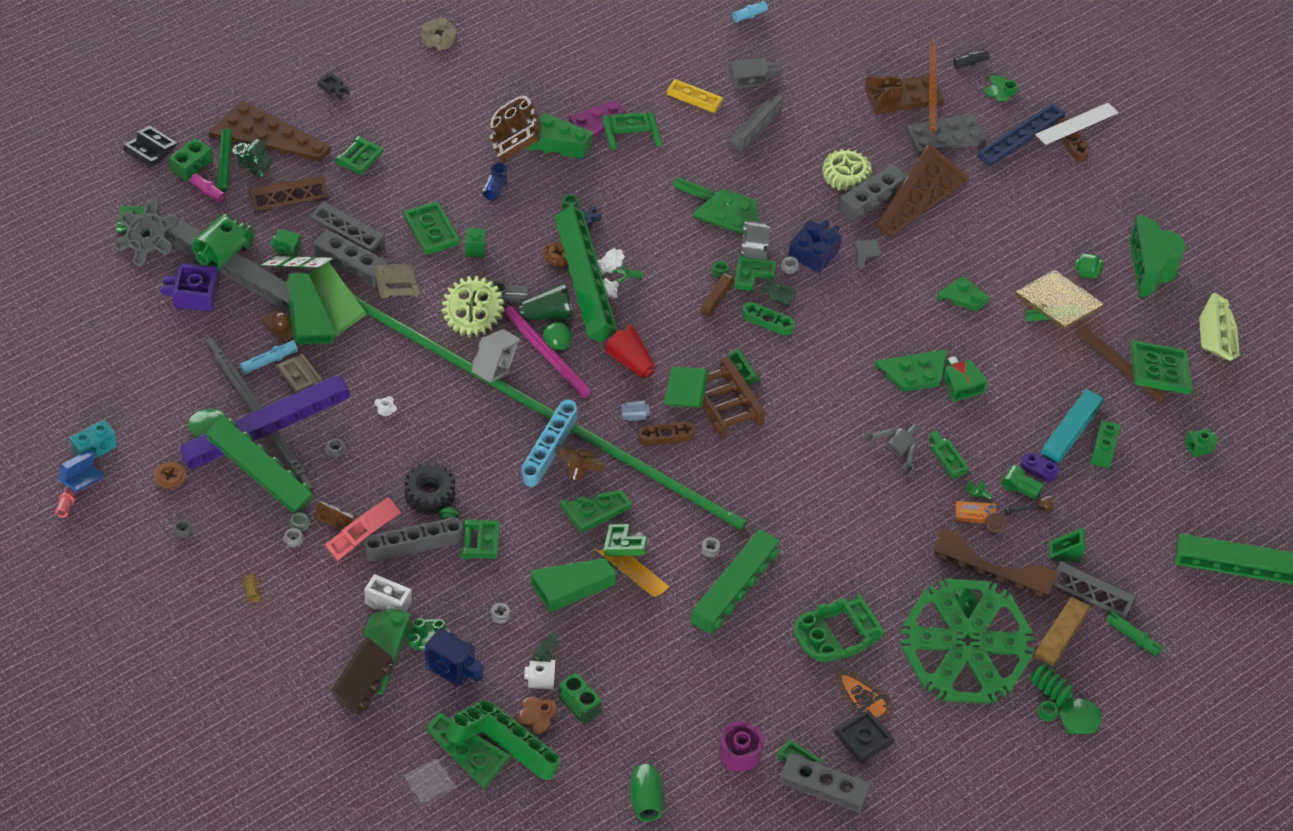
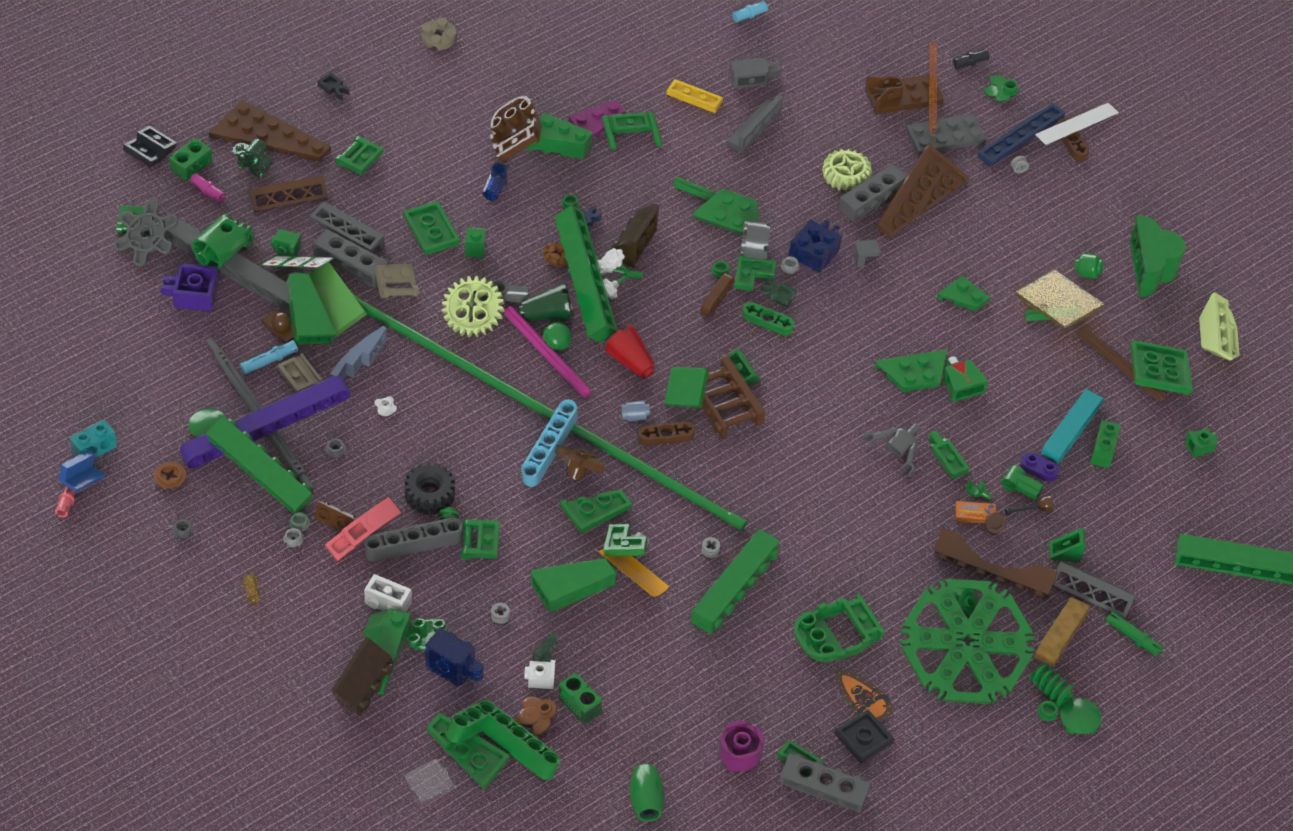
green axle [217,129,232,192] -> none
light grey hinge [471,329,520,383] -> none
none -> sand blue slope [330,326,387,380]
none -> dark brown slope [612,204,659,268]
none -> light grey bush [1011,156,1029,174]

